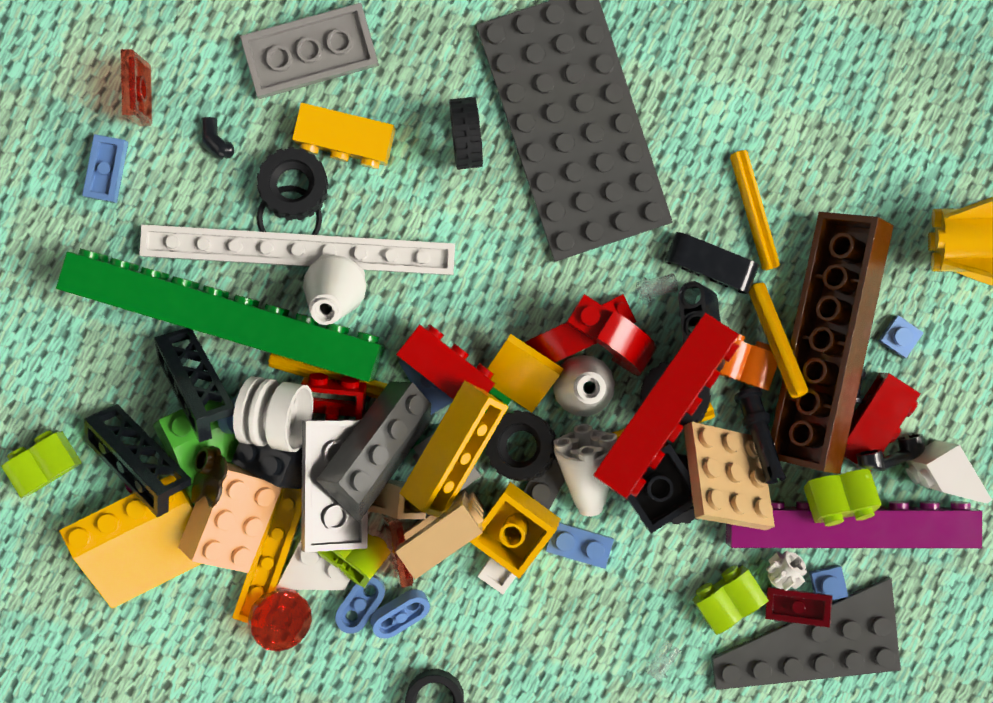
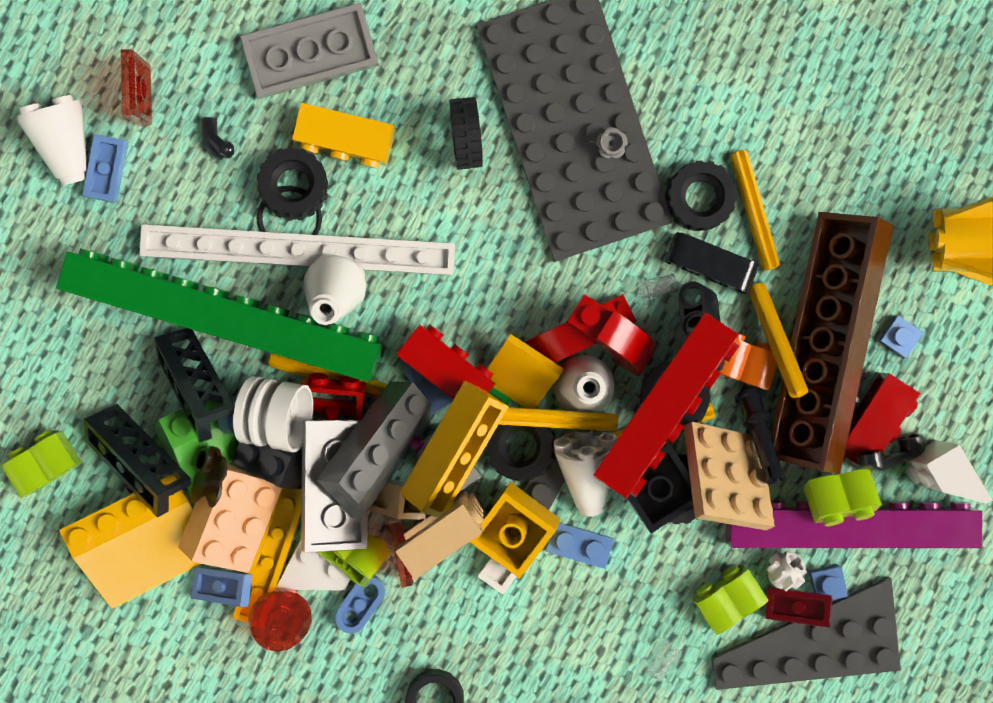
medium blue plate [370,589,430,638] -> none
none -> white cone [16,95,87,186]
none -> medium blue plate [191,567,252,607]
none -> magenta piece [409,436,425,452]
none -> yellow axle [498,407,619,431]
none -> light grey plate [596,127,628,158]
none -> black tyre [665,160,738,231]

